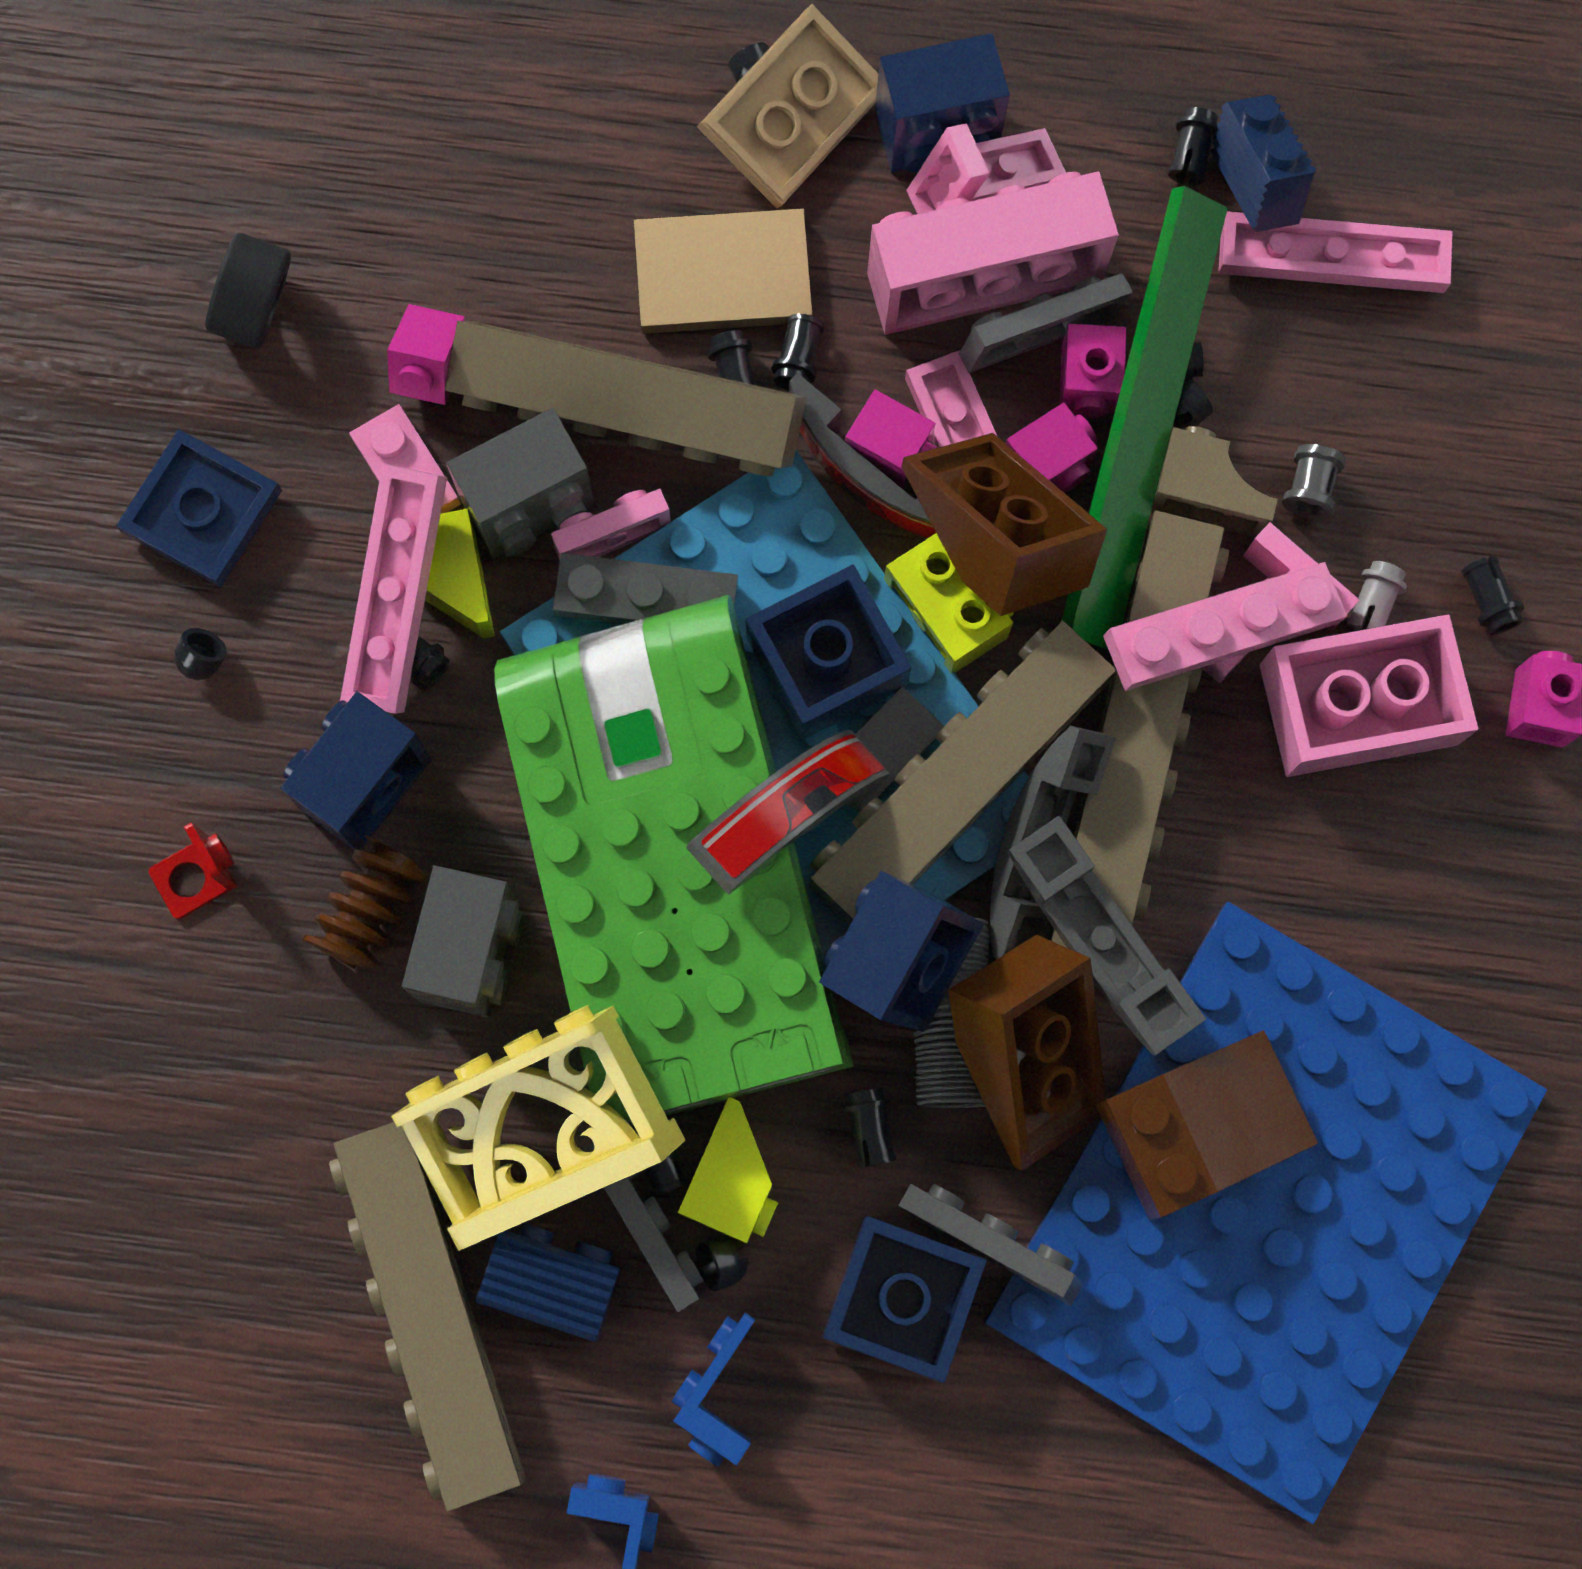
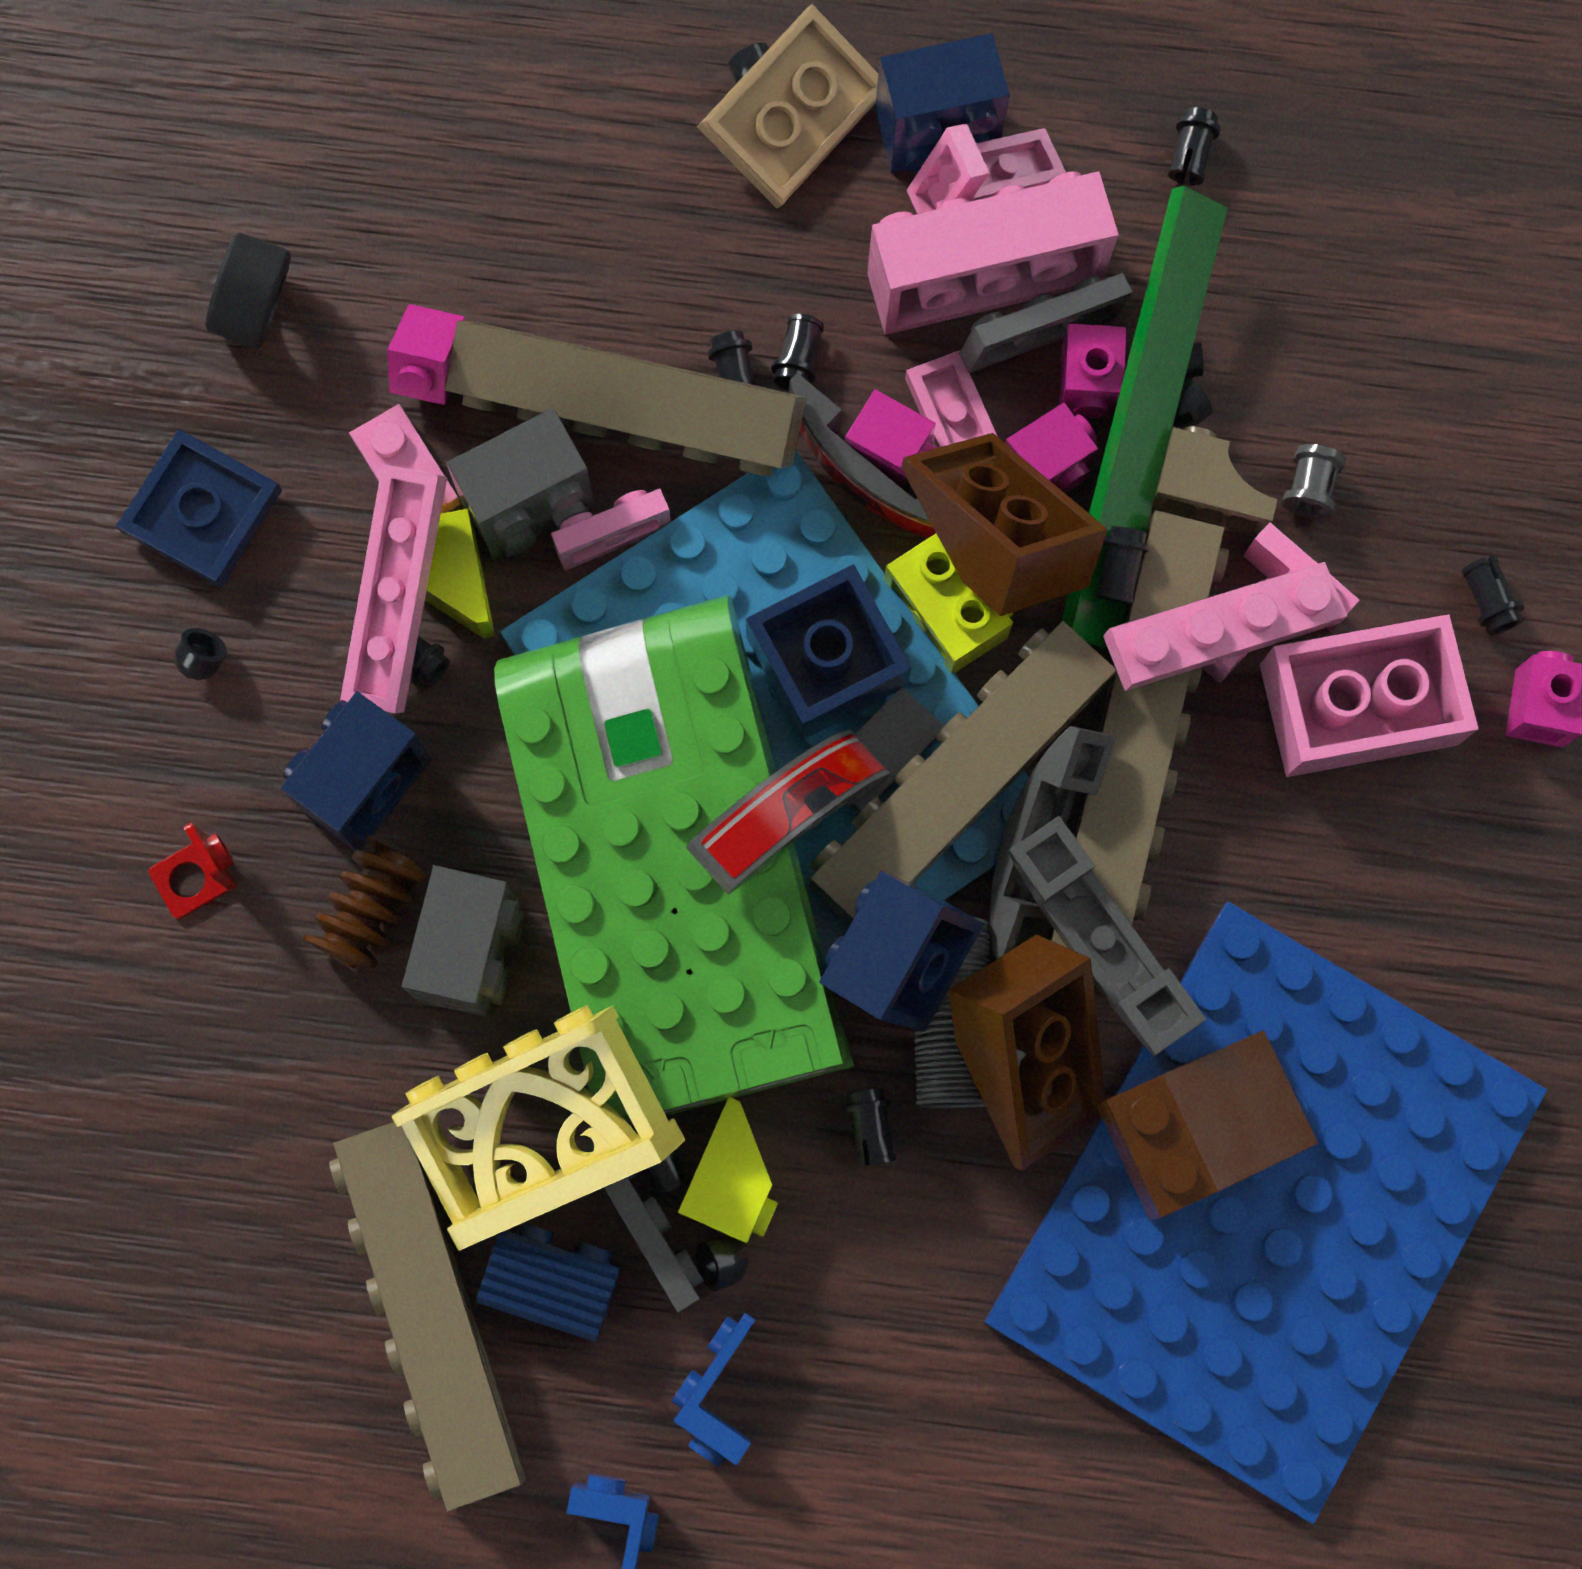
dark grey plate [553,553,738,625] -> none
tan tile [634,209,812,334] -> none
dark blue brick [822,1216,987,1383] -> none
dark grey plate [898,1184,1083,1306] -> none
dark blue brick [1210,95,1317,232] -> none
bright pink plate [1218,212,1452,293] -> none
light grey pin [1345,561,1407,632] -> none
none -> black pin [1095,526,1150,604]

